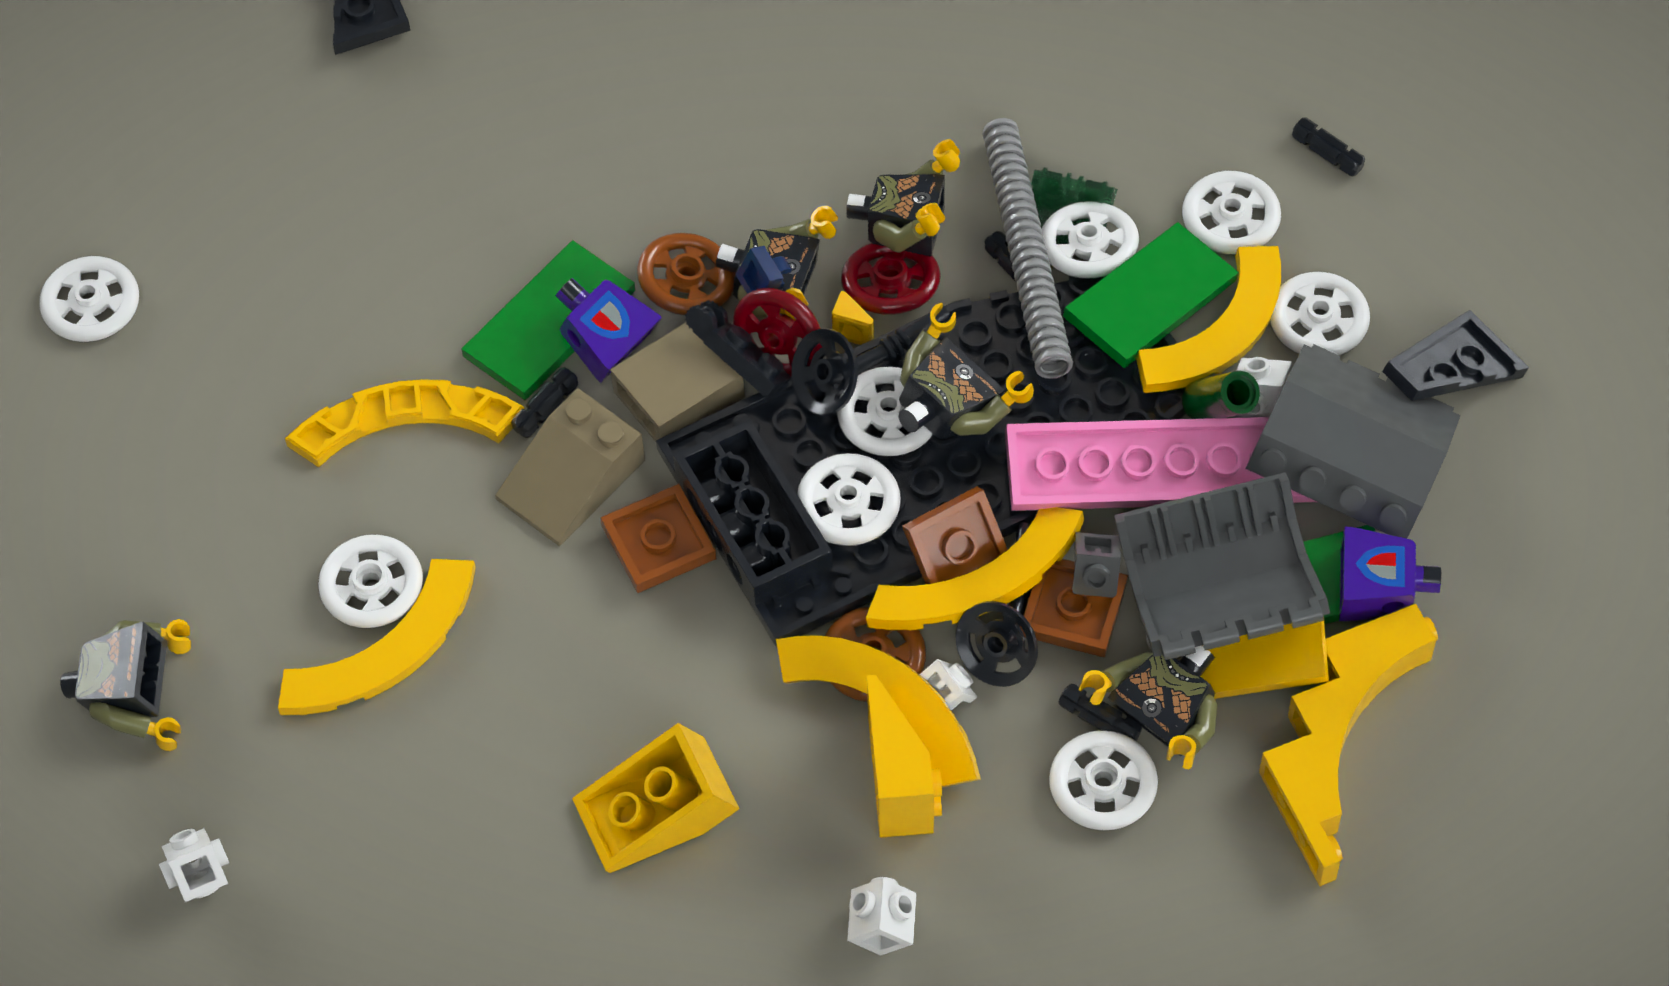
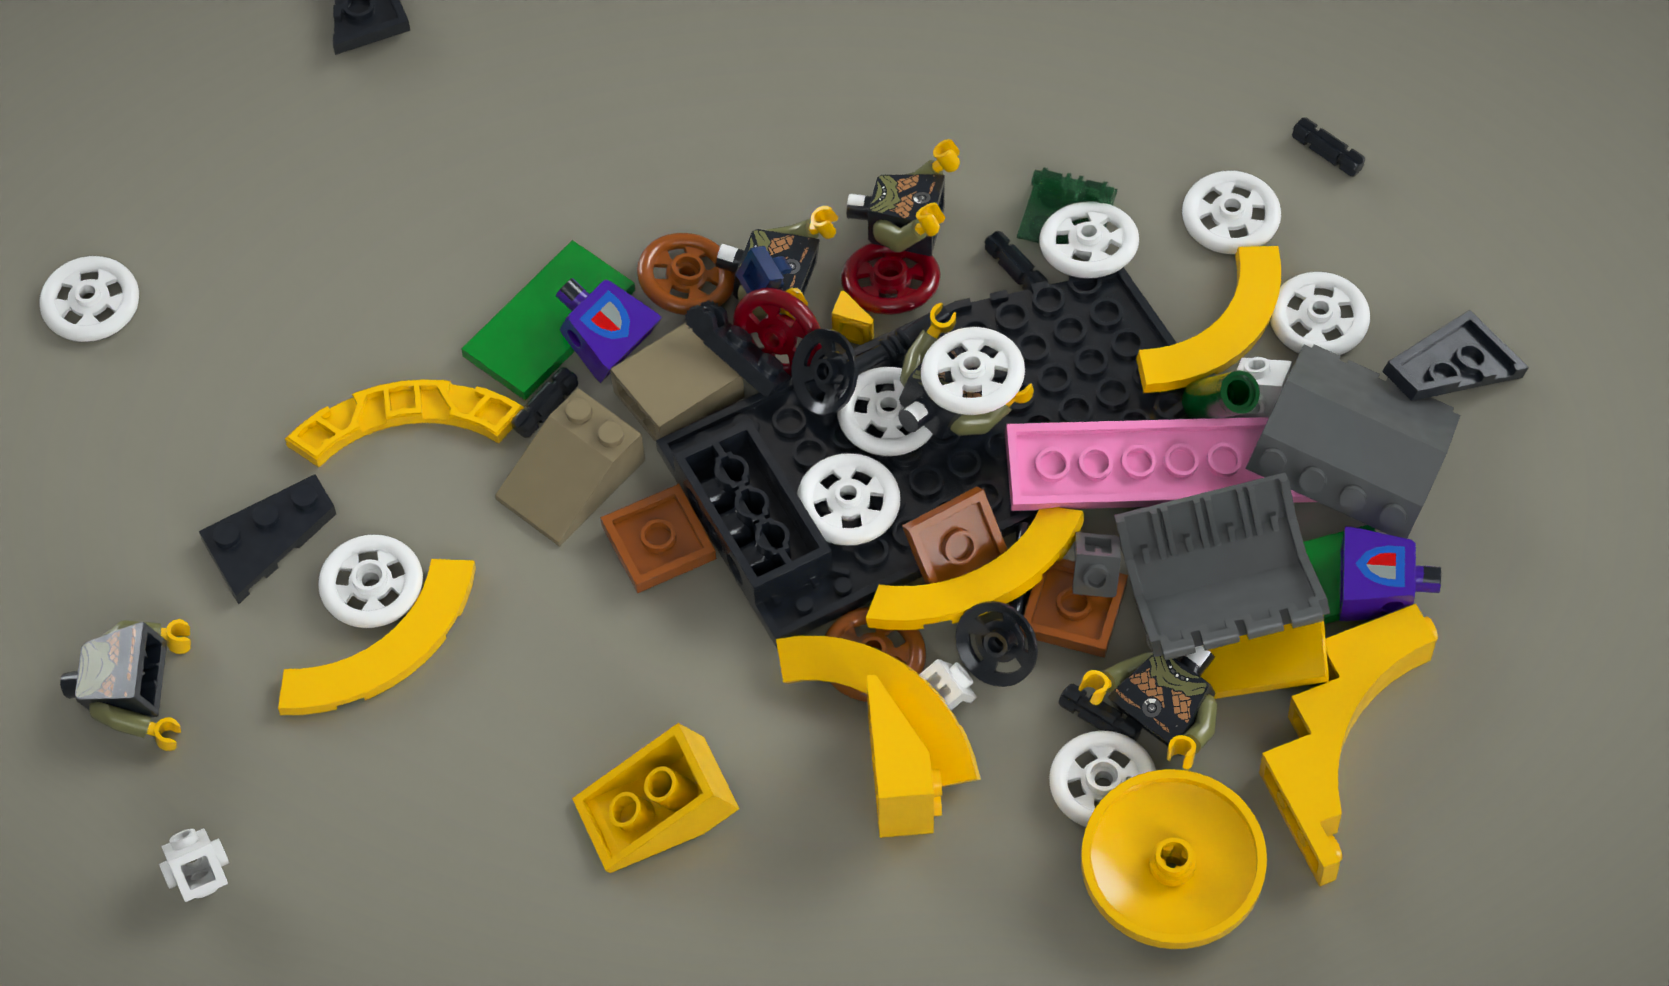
white brick [847,877,916,956] -> none
light grey piece [982,118,1073,379] -> none
green tile [1063,222,1239,368] -> none
none -> black wing [199,474,336,604]
none -> white plate [921,327,1025,415]
none -> yellow dish [1081,769,1267,949]

